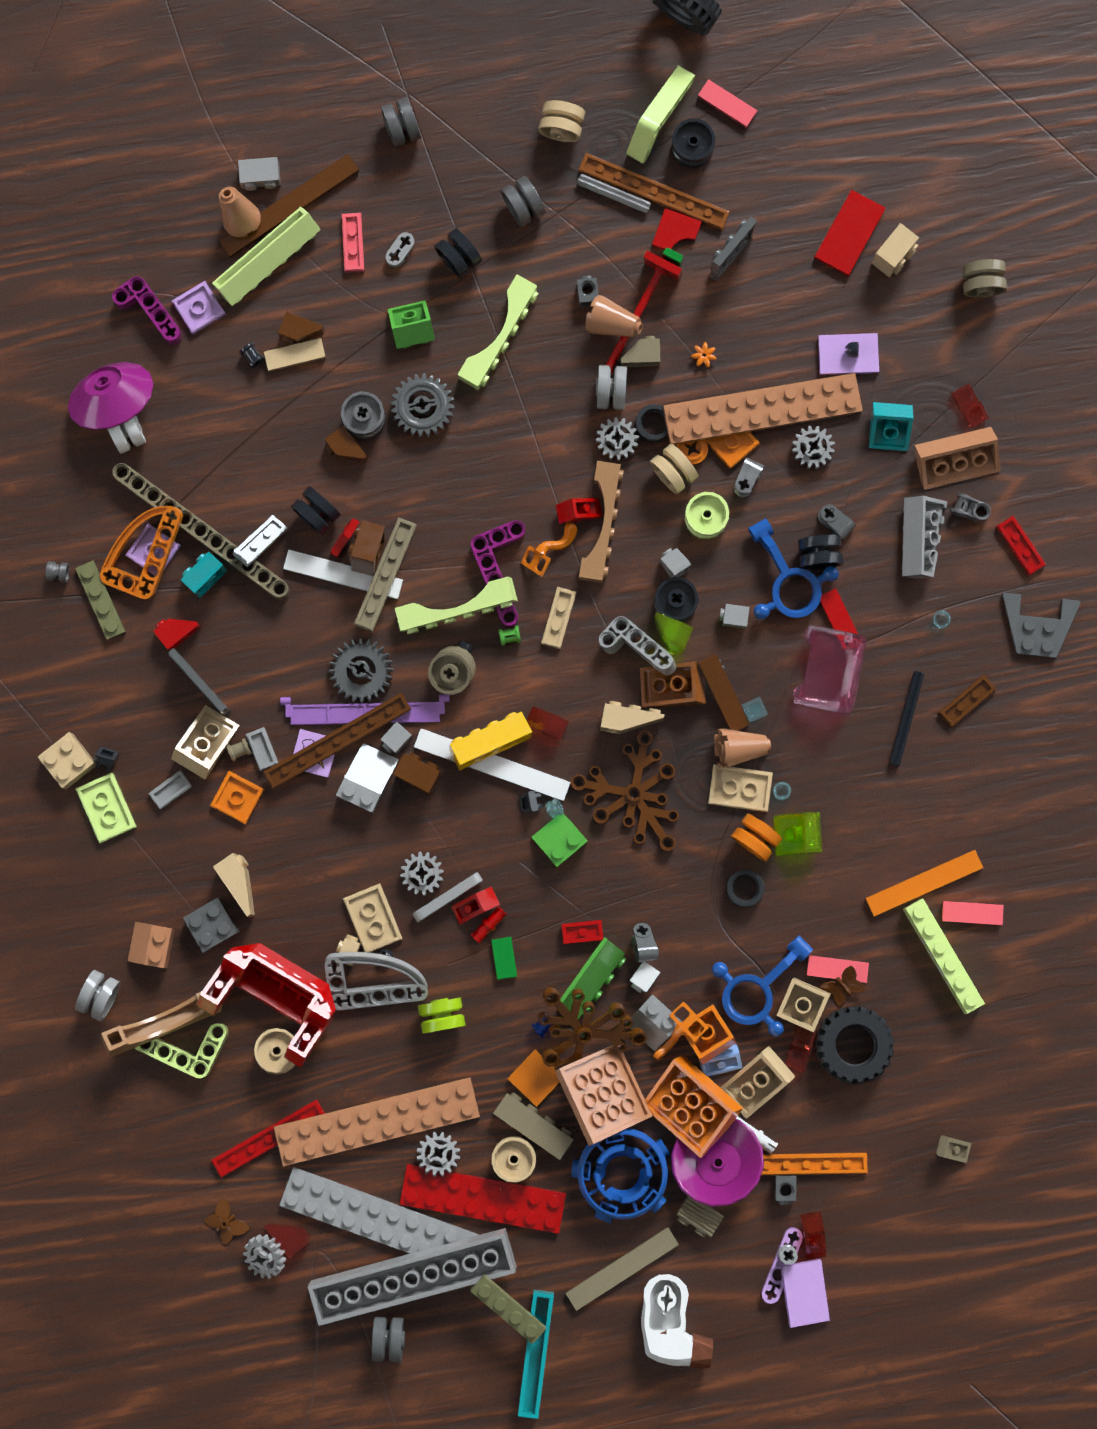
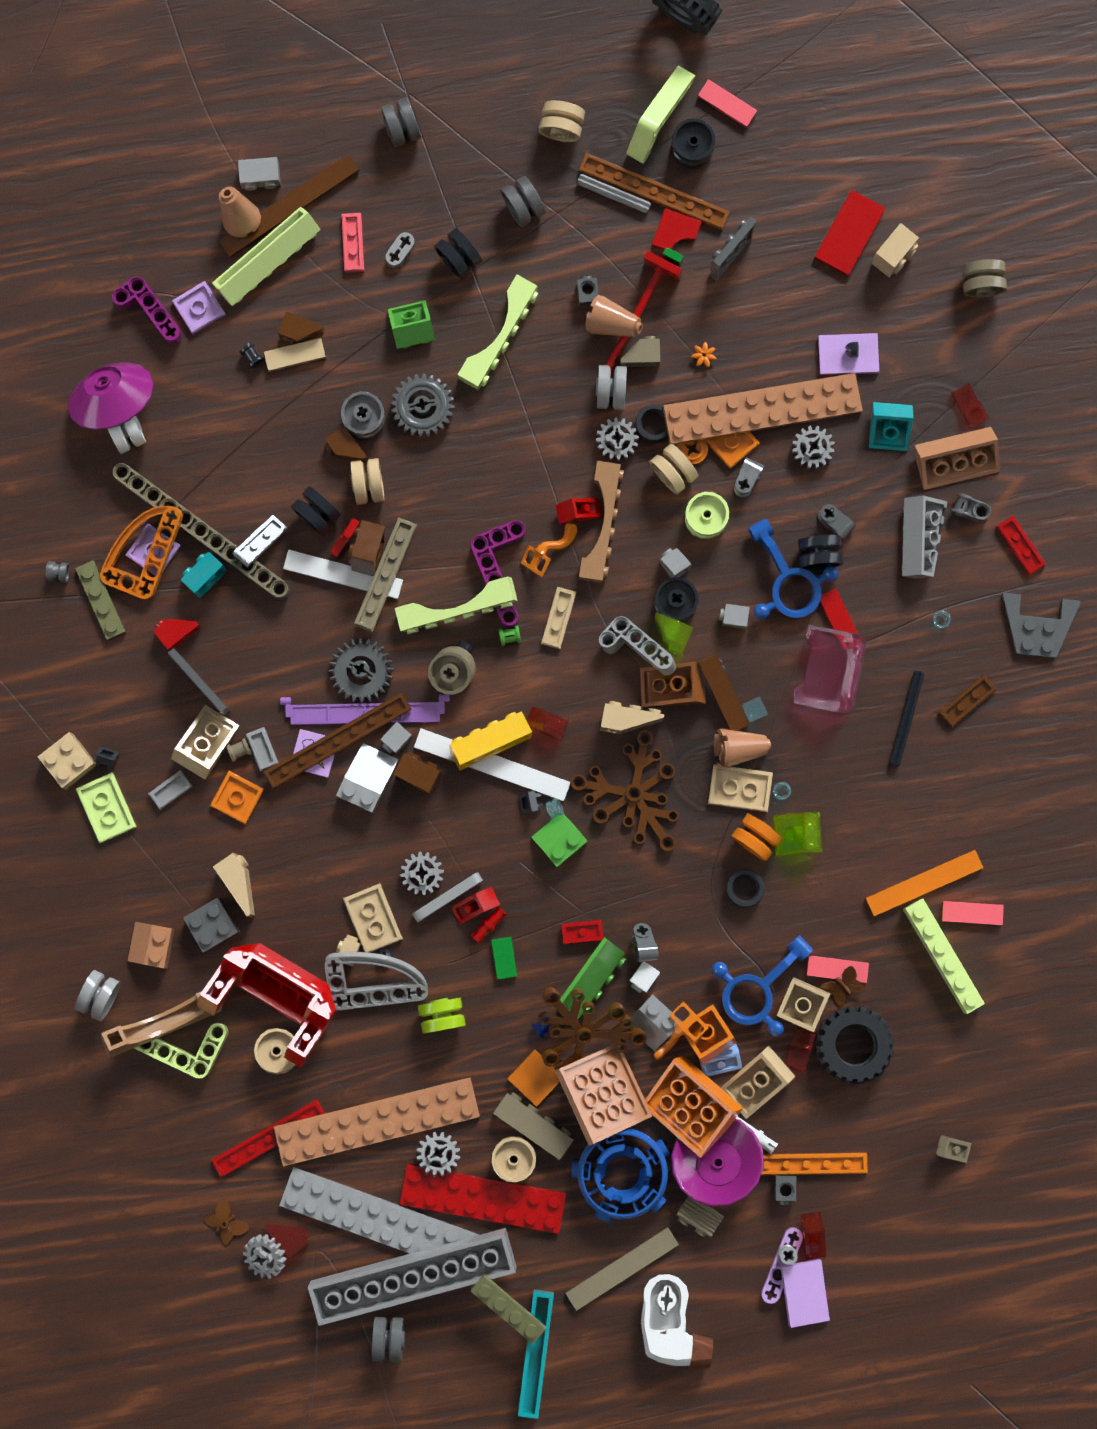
none -> tan wheel [351,458,385,505]

